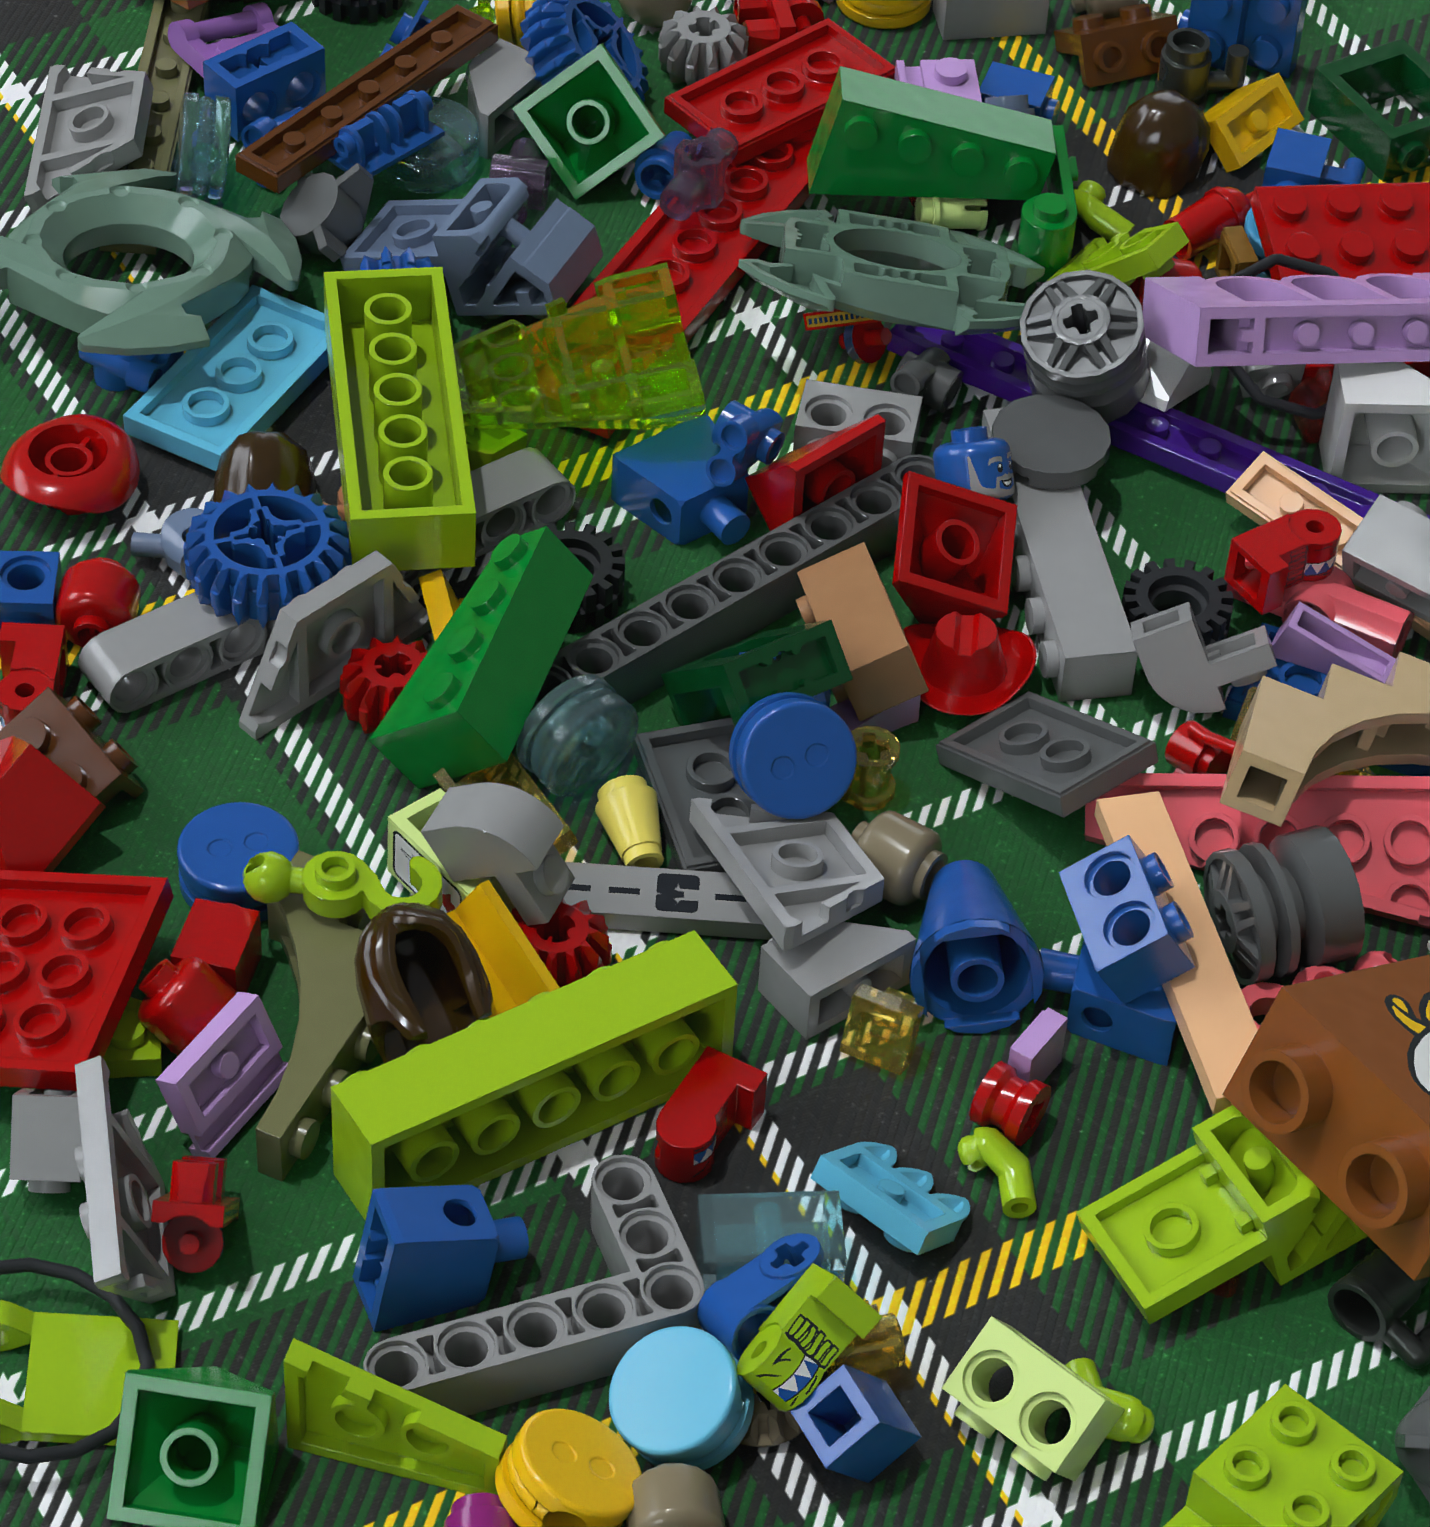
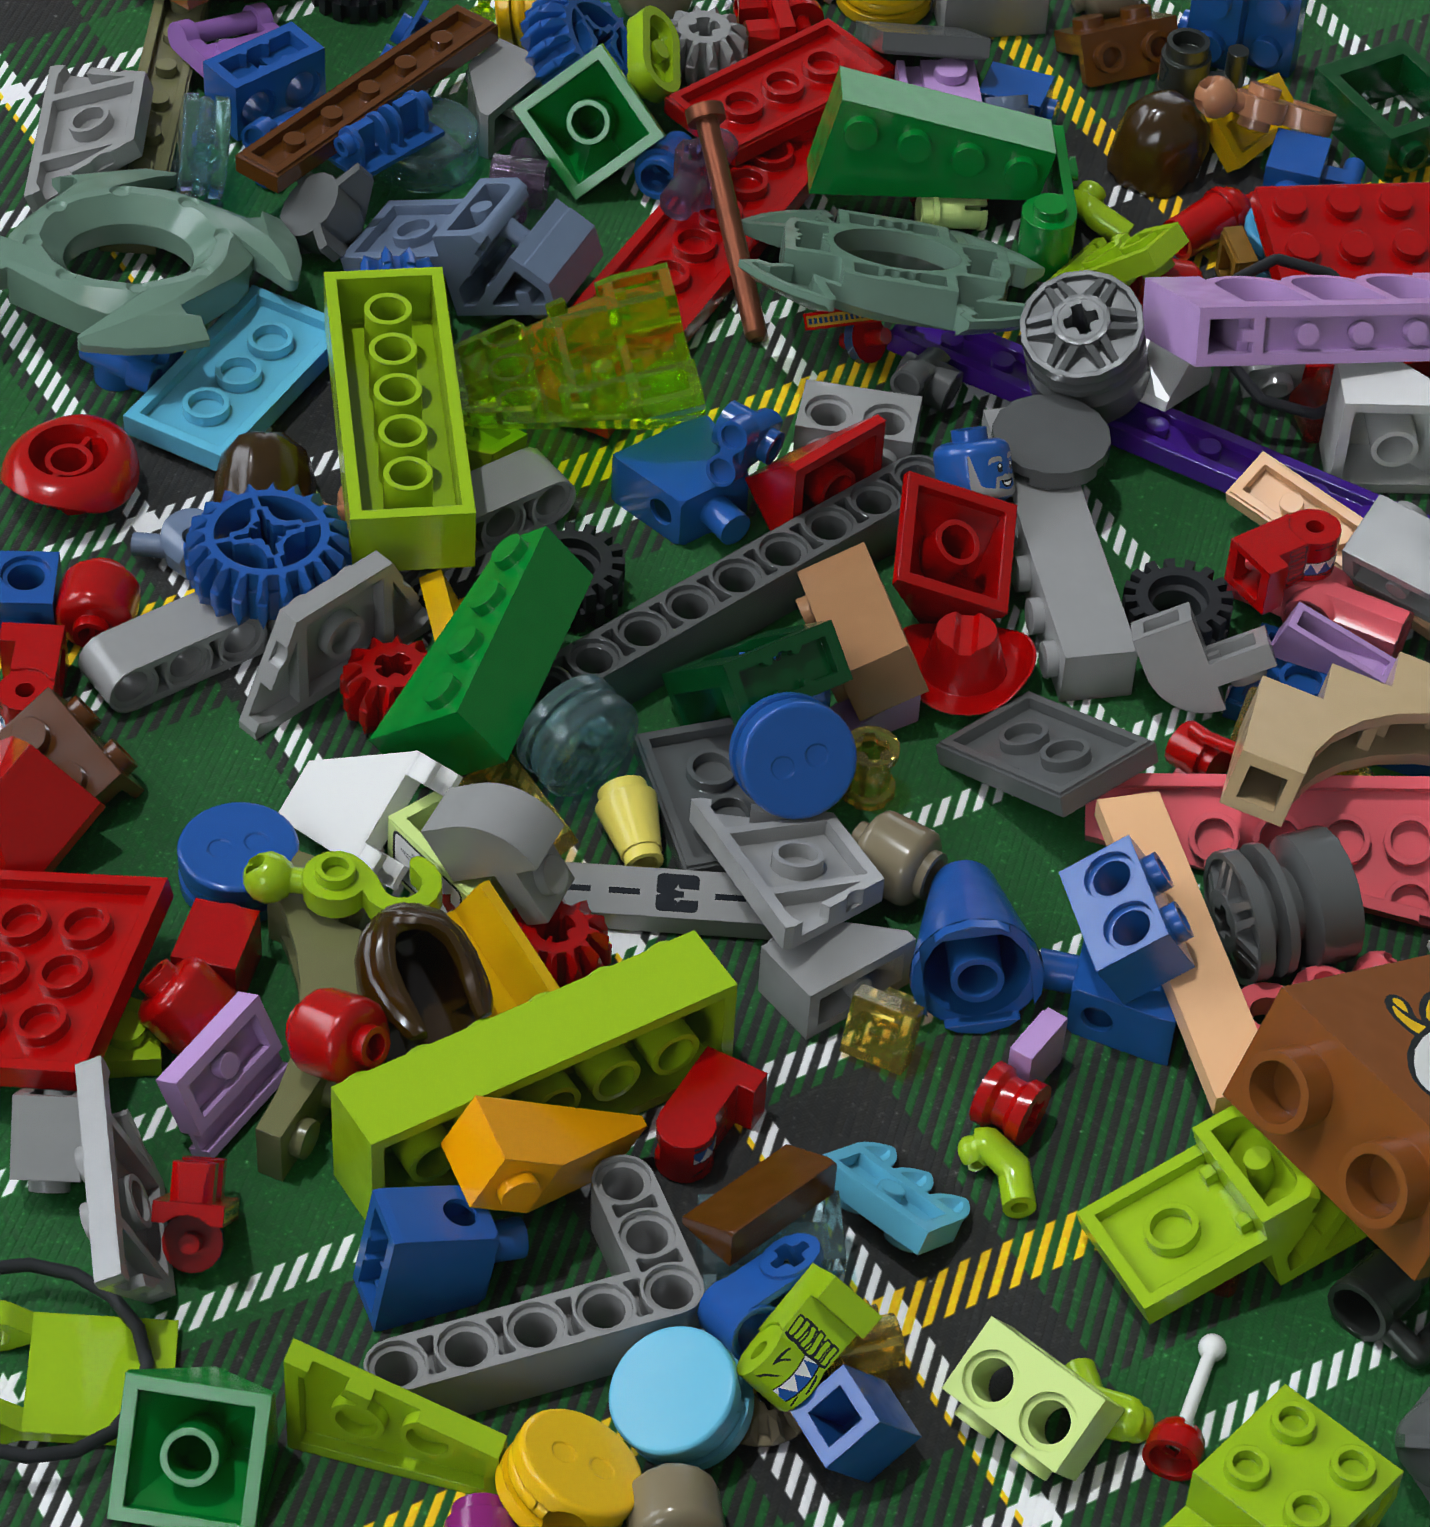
none -> white flag [278,750,463,891]
none -> red head [285,987,390,1083]
none -> light orange slope [440,1095,647,1213]
none -> lime plate [627,5,681,103]
none -> reddish brown slope [682,1144,837,1267]
none -> copper bar [685,100,767,343]
none -> dark grey tile [855,20,991,61]
none -> red hinge [1142,1333,1227,1481]
none -> nougat piece [1194,75,1337,137]

